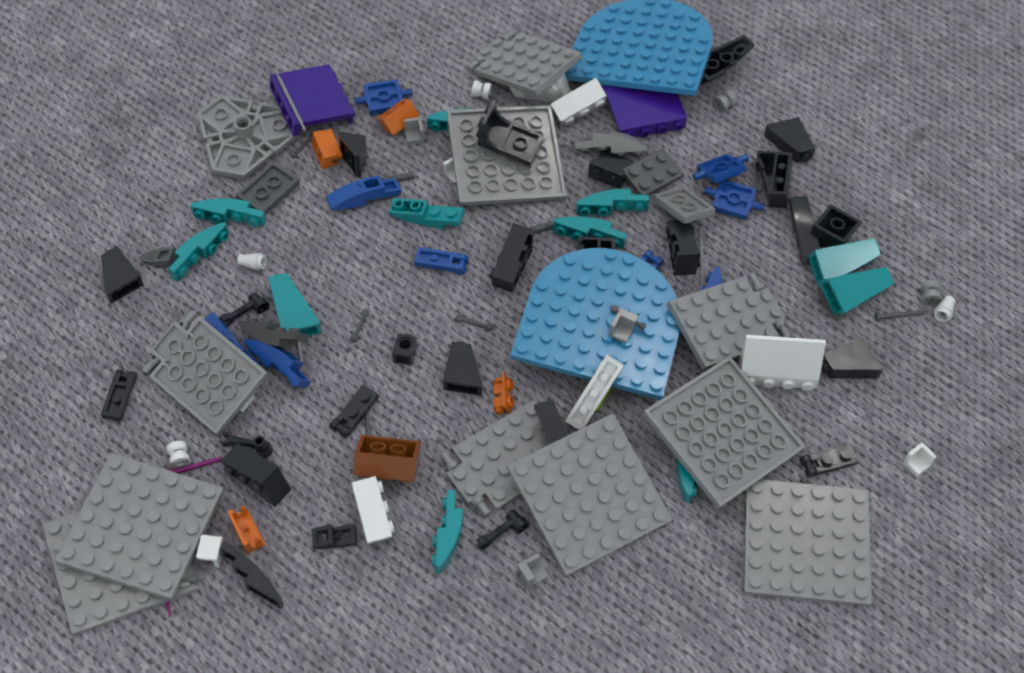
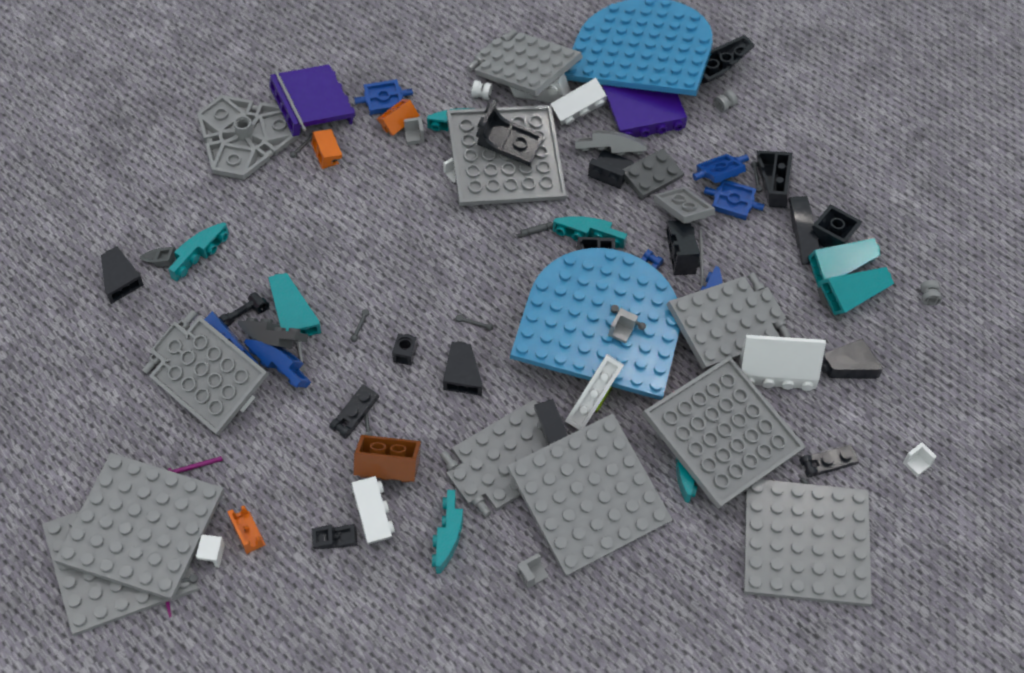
black plate [101,369,137,421] -> none
white wheel [166,441,191,468] -> none
teal slope [190,198,266,227] -> none
black brick [219,432,273,458] -> none
black slope [220,541,284,609] -> none
black wedge [221,443,291,507] -> none
dark grey plate [236,161,300,215] -> none
white cone [237,253,267,271] -> none
blue slope [326,175,401,211] -> none
black slope [338,131,367,178] -> none
dark grey wheel [381,172,415,182] -> none
teal slope [388,198,465,230] -> none
blue plate [414,247,469,275] -> none
black brick [476,510,530,551] -> none
black wedge [490,223,534,293] -> none
orange hinge [493,372,514,415] -> none
teal slope [576,189,649,217] -> none
black slope [764,117,815,162] -> none
dark grey piece [874,310,925,322] -> none
white cone [934,296,955,322] -> none

